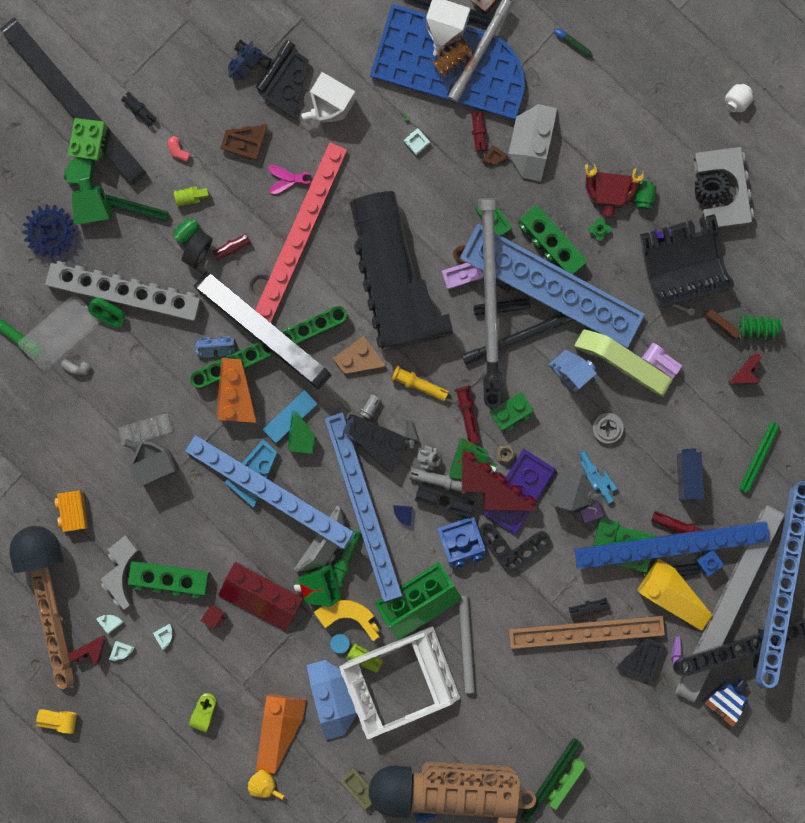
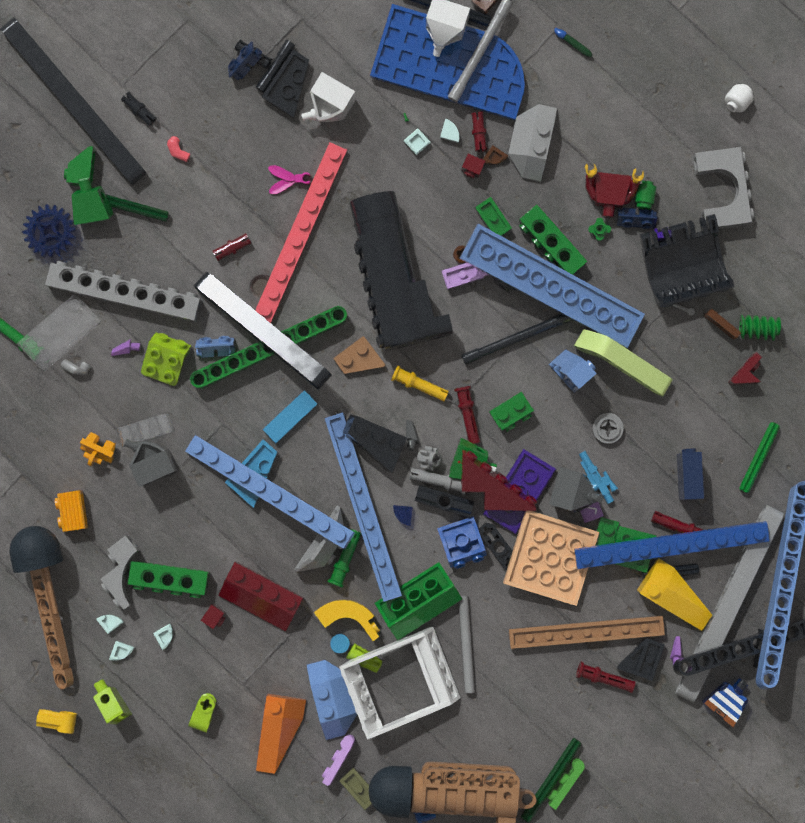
bright green hinge [67,118,108,161] -> none
dark red slope [68,635,106,666] -> none
green plate [88,298,125,328] -> none
green brick [172,218,200,246] -> none
lime hinge [174,186,209,207] -> none
black tyre [181,230,213,269] -> none
orange wedge [216,358,256,423] -> none
reddish brown wing [220,124,268,161] -> none
yellow piece [247,769,285,800] -> none
green slope [287,411,317,454] -> none
green torso [294,565,342,607] -> none
light grey pin [360,394,382,420] -> none
clear orange piece [431,36,473,77] -> none
black axle [473,298,530,316] -> none
flat silver piece [478,198,503,408] -> none
dark tan plate [496,445,515,464] -> none
black pin [569,597,609,619] -> none
lavender piece [642,343,682,379] -> none
blue brick [694,550,724,576] -> none
black tyre [695,172,730,207] -> none
none -> light orange hips [80,432,116,466]
none -> lime torso [93,679,132,725]
none -> medium lavender bar [111,339,140,356]
none -> lime bracket [141,332,191,386]
none -> lavender hinge [322,734,355,786]
none -> light aqua tile [440,119,459,143]
none -> dark red plate [461,153,485,179]
none -> light nougat plate [503,511,599,606]
none -> dark red pin [576,661,635,693]
none -> dark blue hinge [617,207,658,229]

